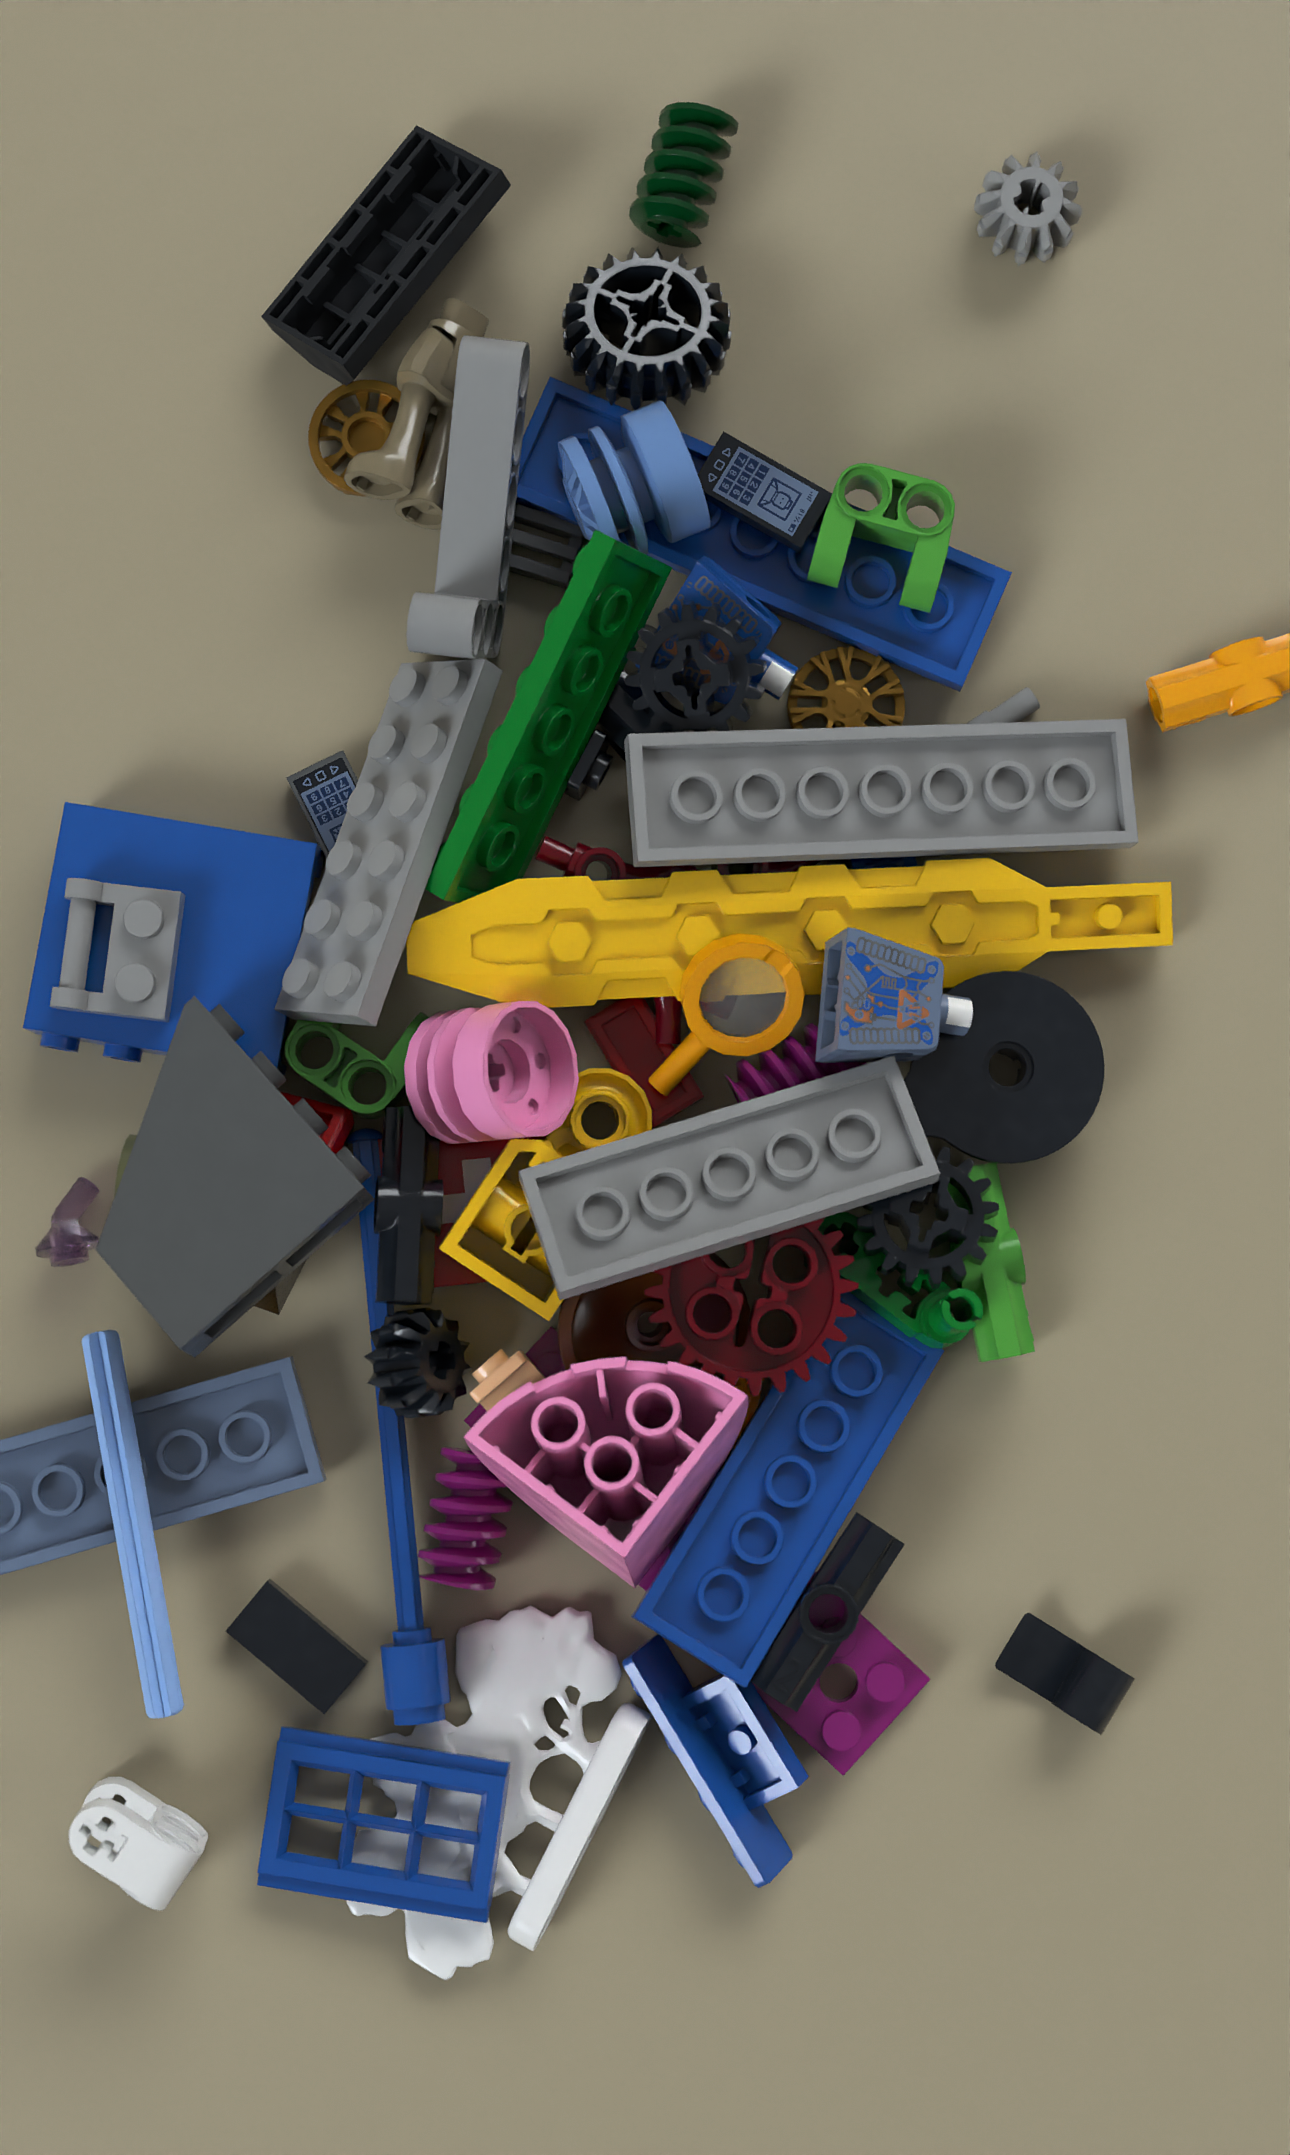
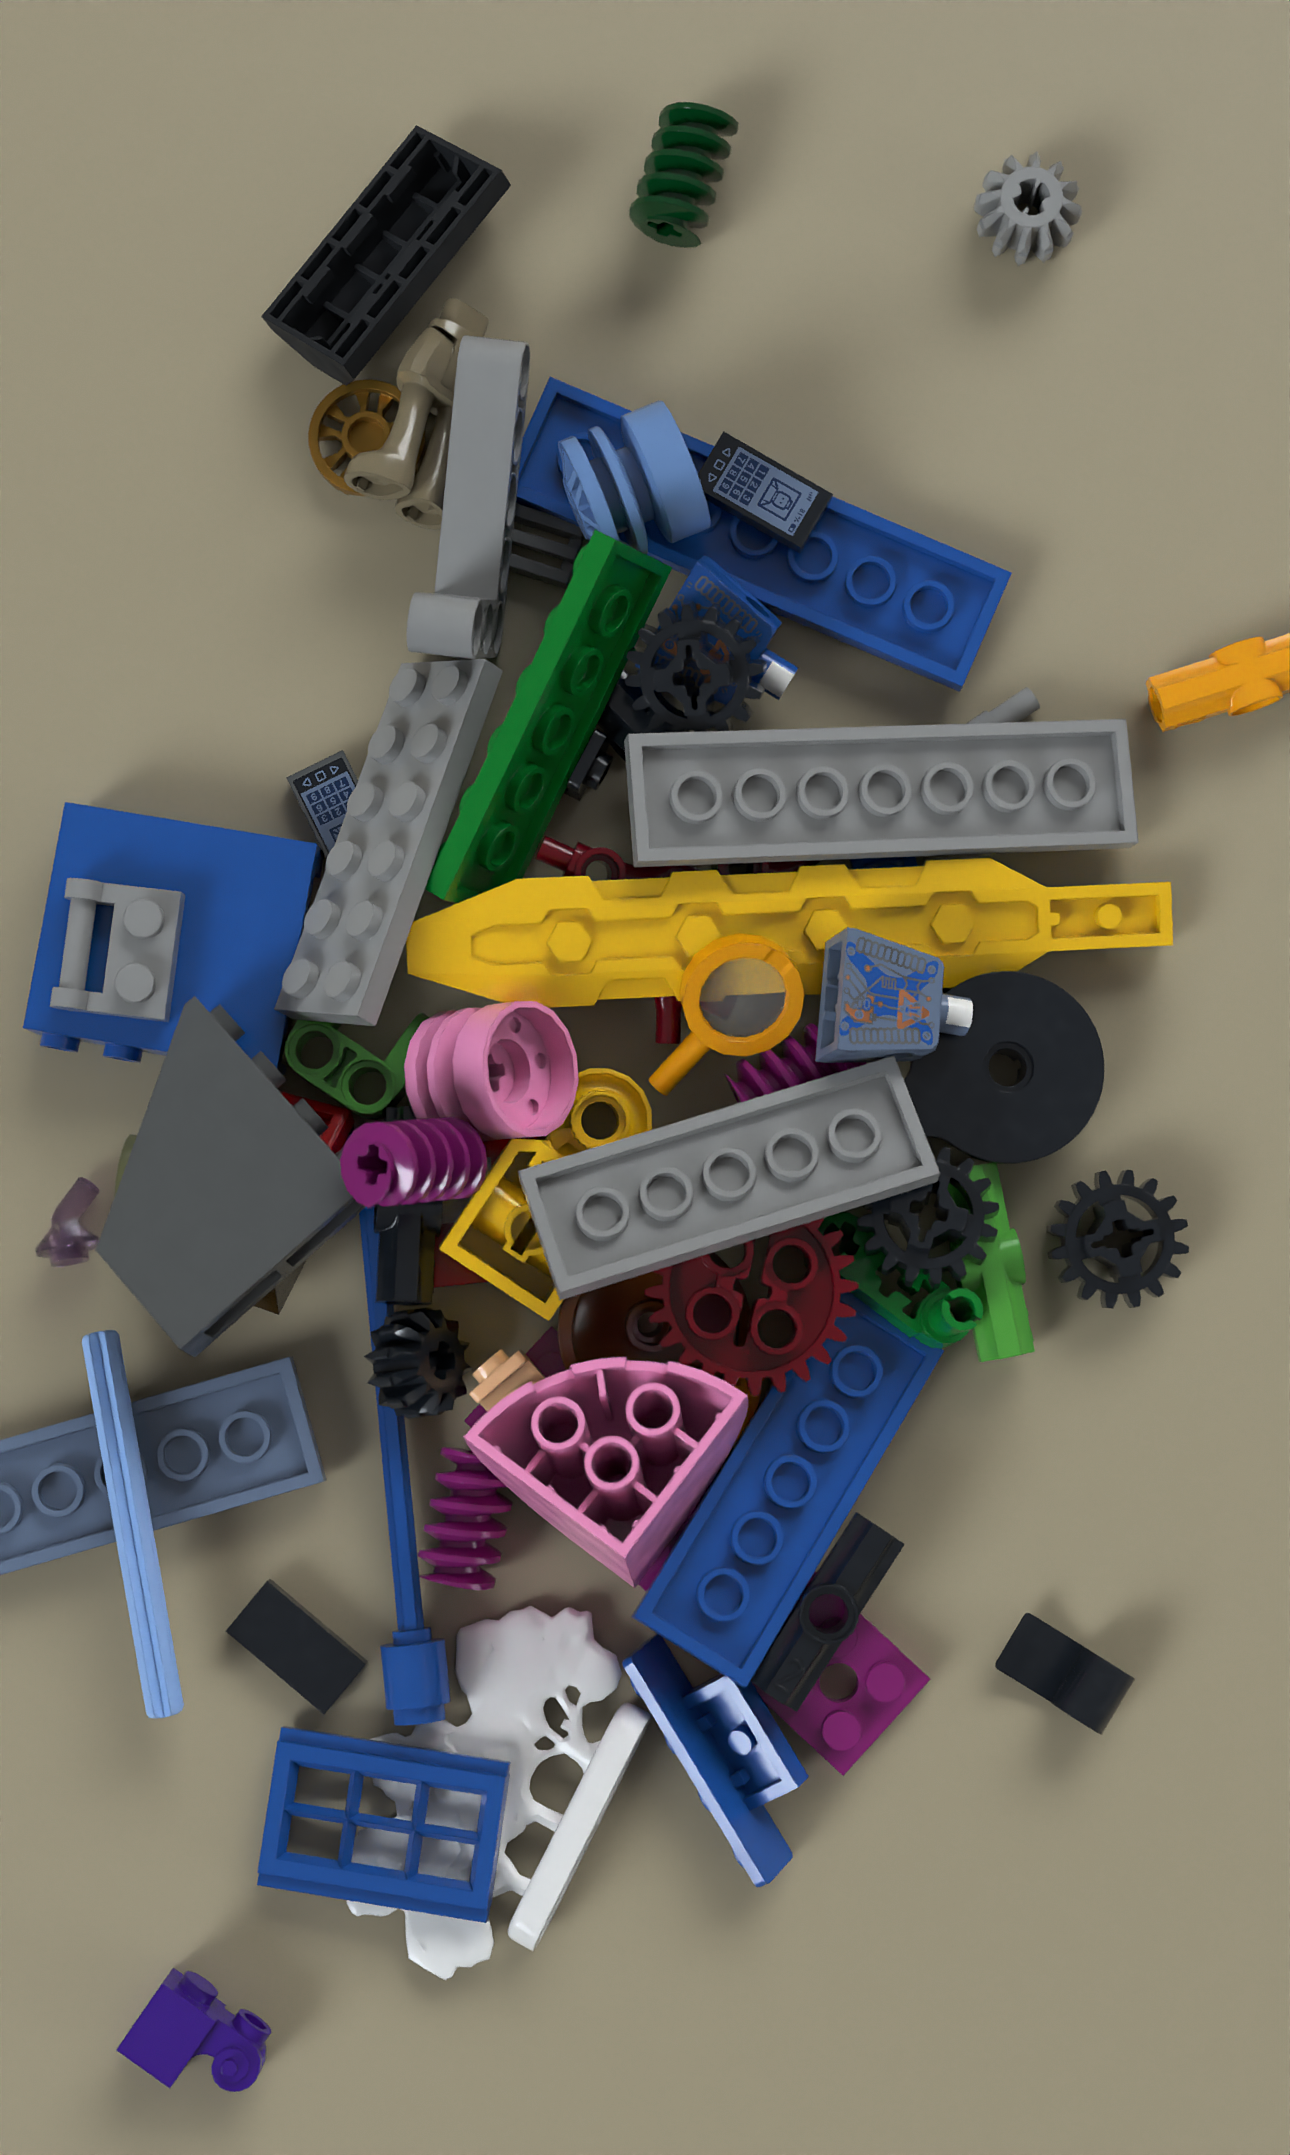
white piece [69,1777,208,1911] -> none
black gear [562,246,732,410] -> none
red tile [584,998,704,1129] -> none
pearl gold wheel [787,646,905,729] -> none
bright green piece [807,463,955,613] -> none
none -> dark purple brick [116,1968,272,2092]
none -> magenta piece [340,1117,488,1208]
none -> black gear [1046,1170,1189,1309]

